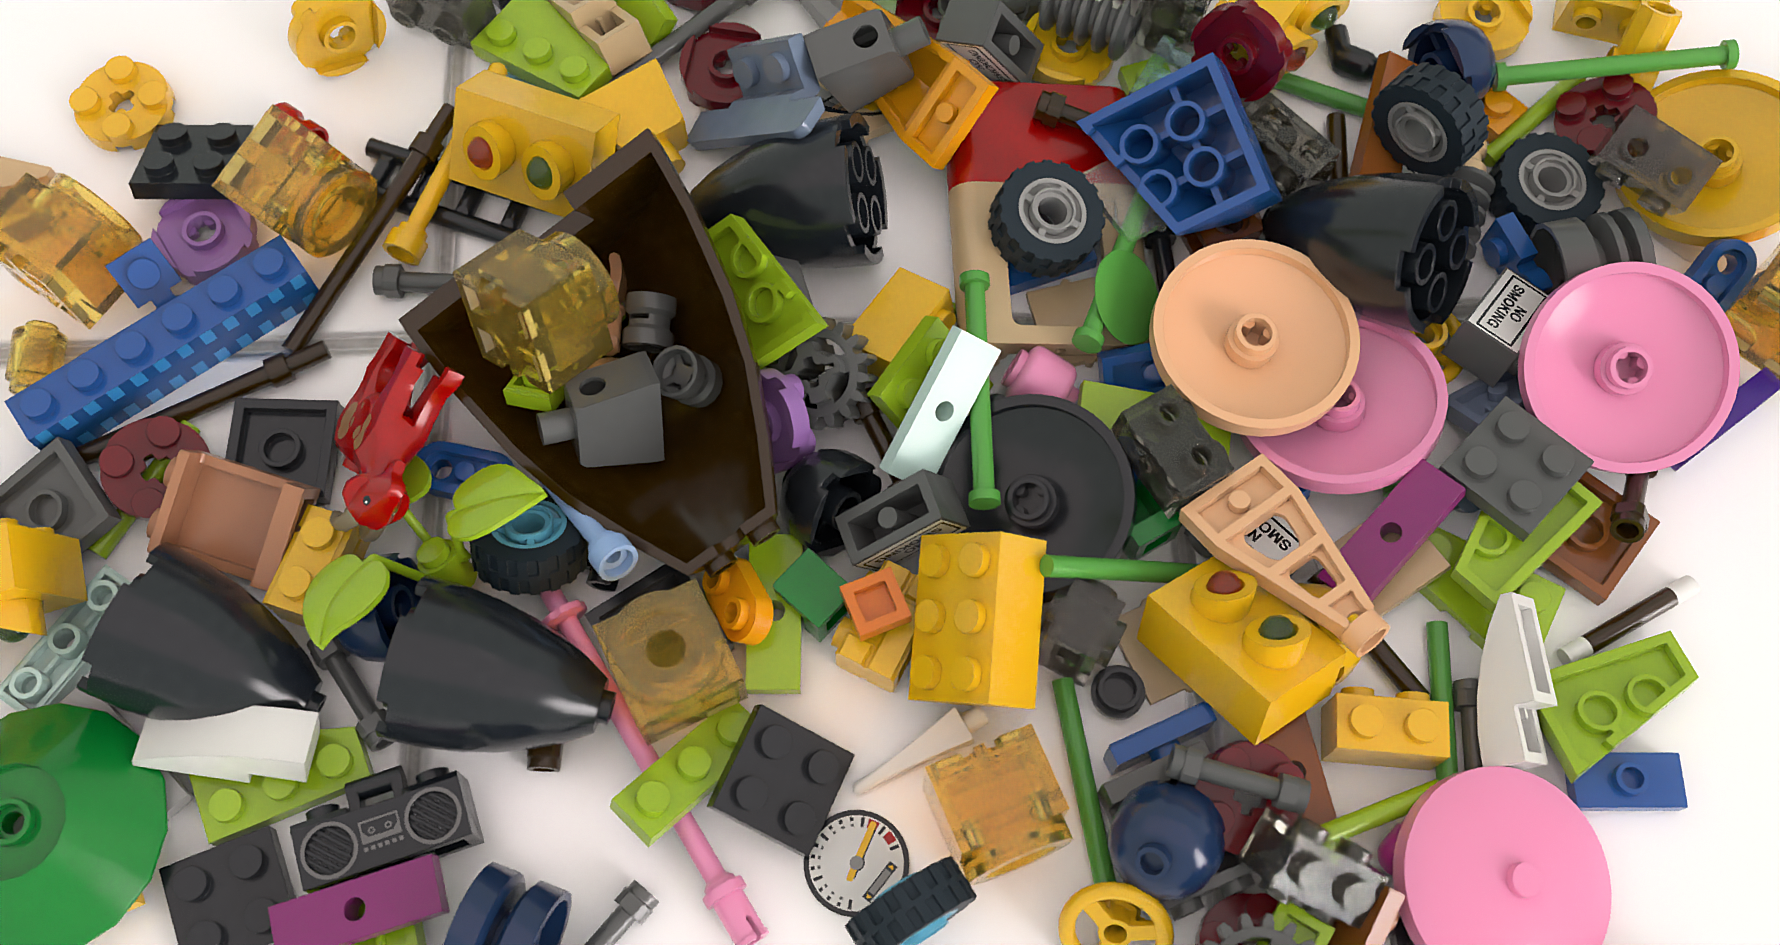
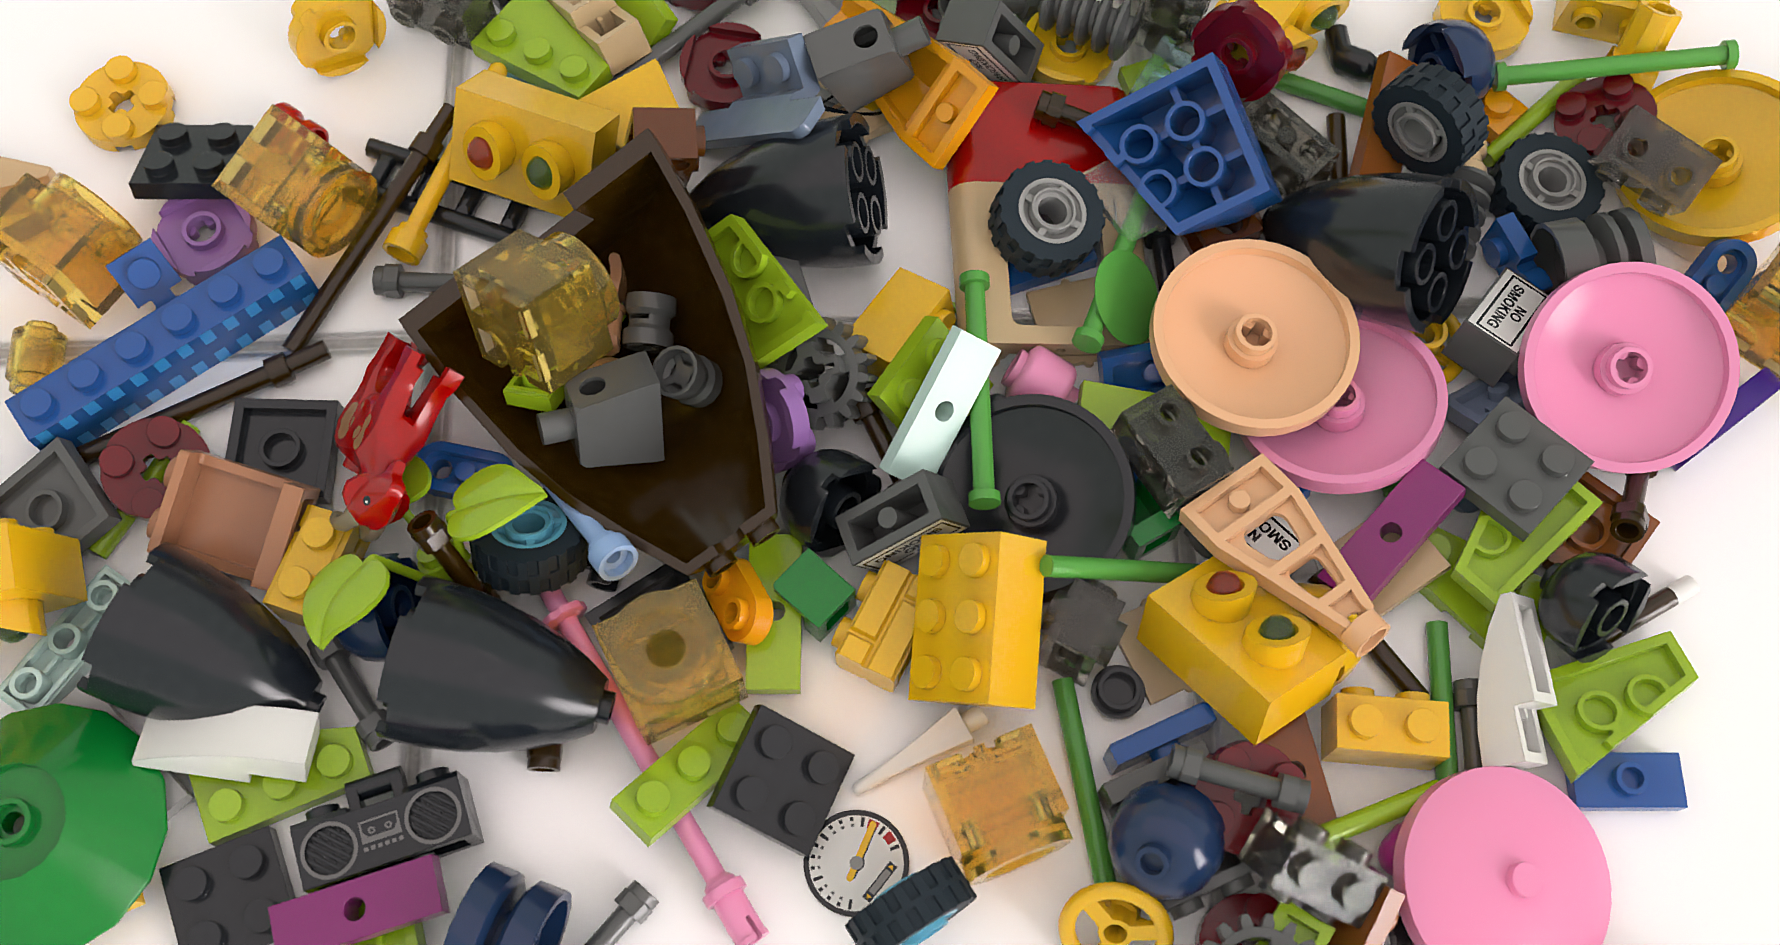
orange plate [839,566,912,642] -> none
none -> dark brown bar [407,510,501,599]
none -> reddish brown brick [624,107,706,187]
none -> black cylinder [1538,552,1651,663]

